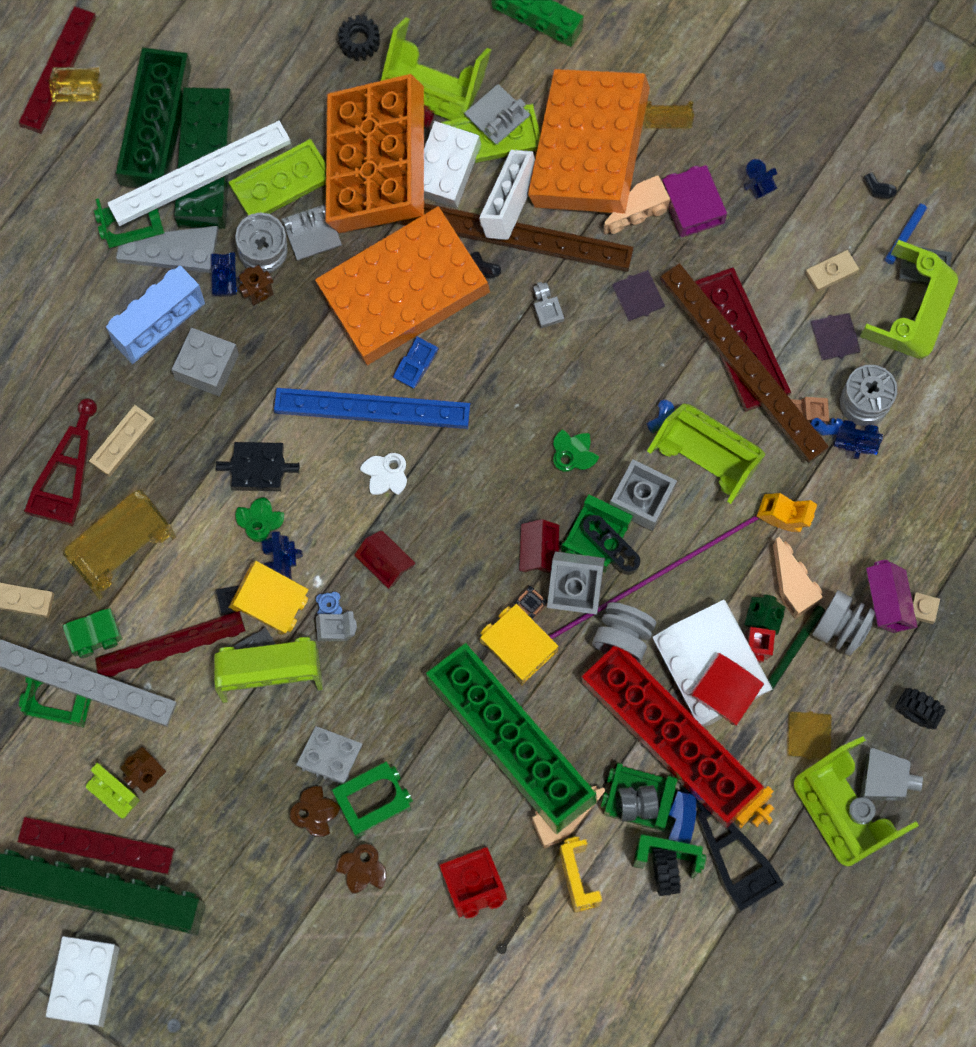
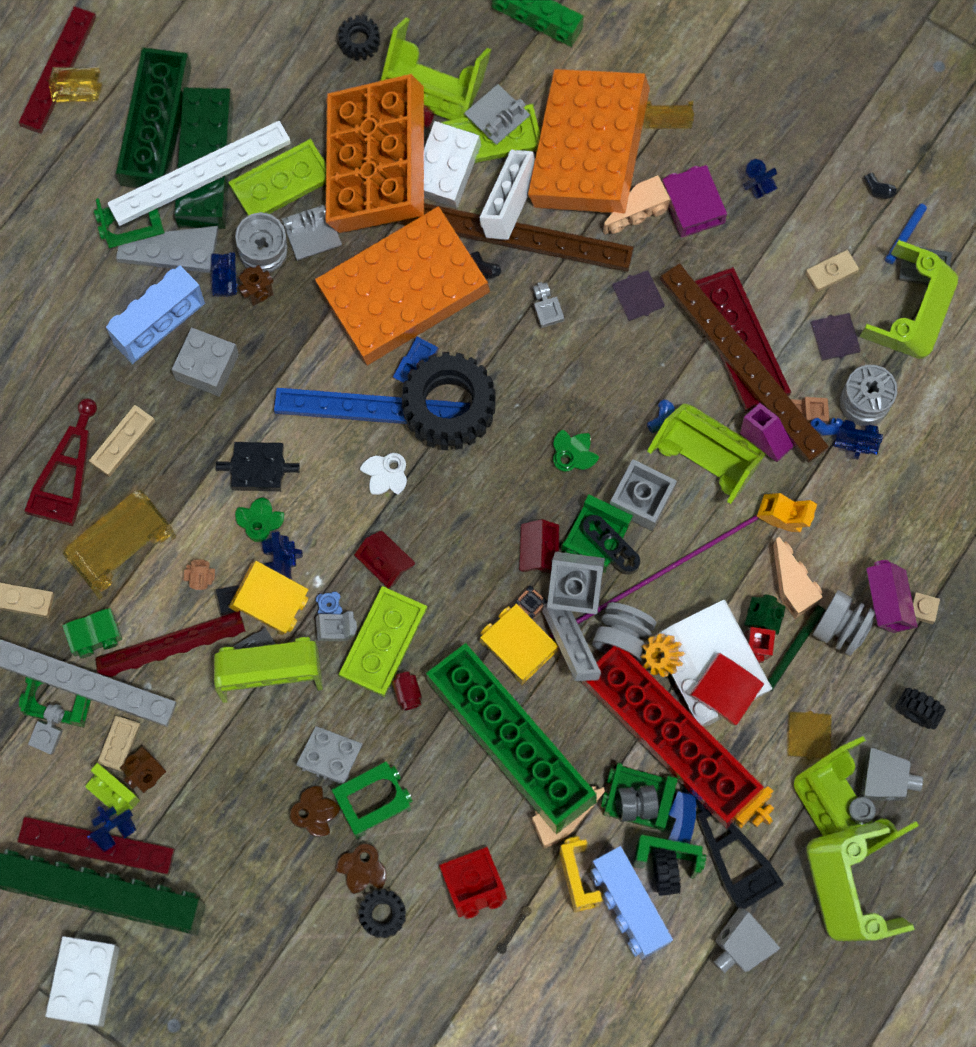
none -> light grey plate [28,704,65,754]
none -> clear blue hips [87,806,137,853]
none -> tan plate [97,716,141,773]
none -> nougat gear [183,559,215,590]
none -> lime plate [339,586,428,697]
none -> black tyre [359,889,406,939]
none -> dark red brick [392,672,422,711]
none -> black tyre [402,352,496,450]
none -> light grey plate [542,604,601,681]
none -> light blue brick [589,846,673,960]
none -> light orange gear [640,633,685,677]
none -> light grey torso [714,907,780,974]
none -> magenta slope [740,403,793,462]
none -> lime windscreen [806,822,914,941]

